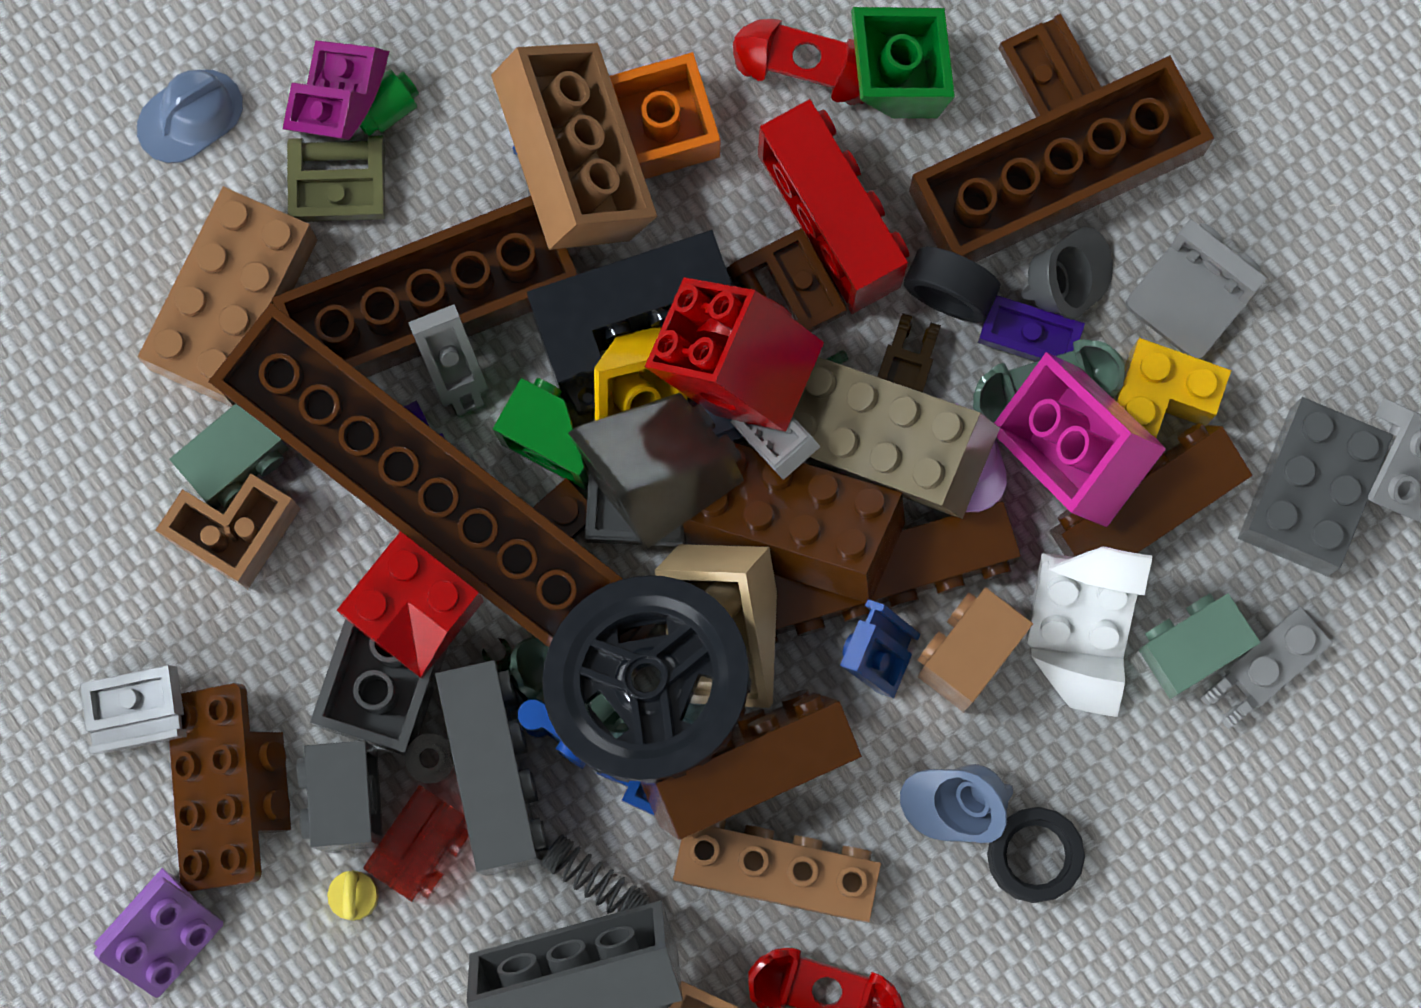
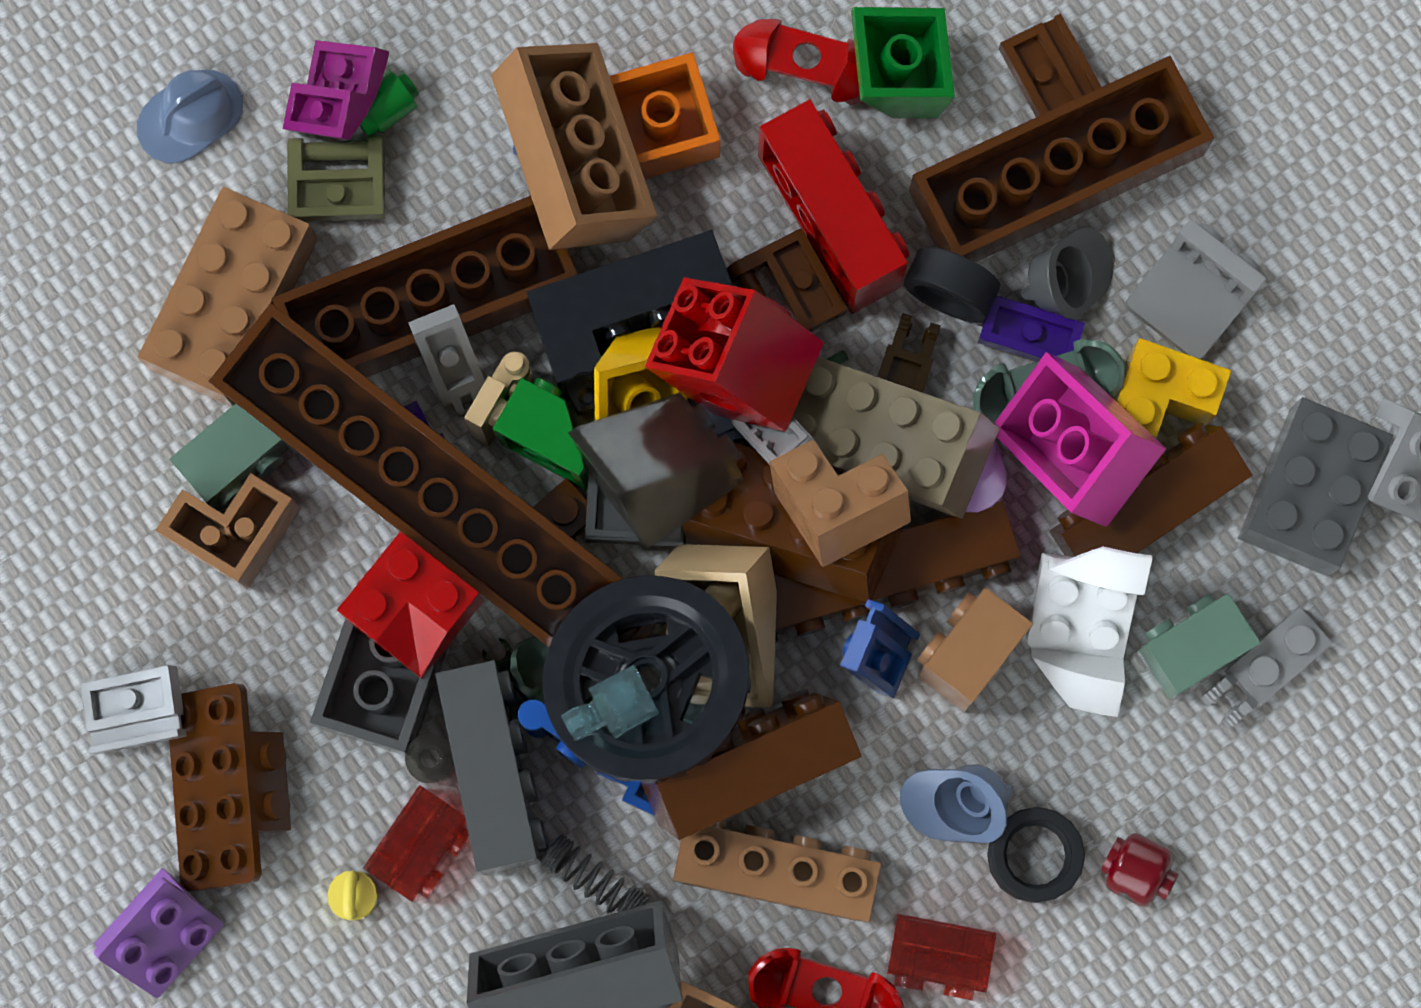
dark grey brick [297,740,384,852] -> none
none -> tan plate [464,352,533,446]
none -> clear light blue plate [561,665,659,741]
none -> medium nougat brick [769,439,911,567]
none -> clear red brick [884,914,996,1001]
none -> dark red head [1100,833,1179,907]

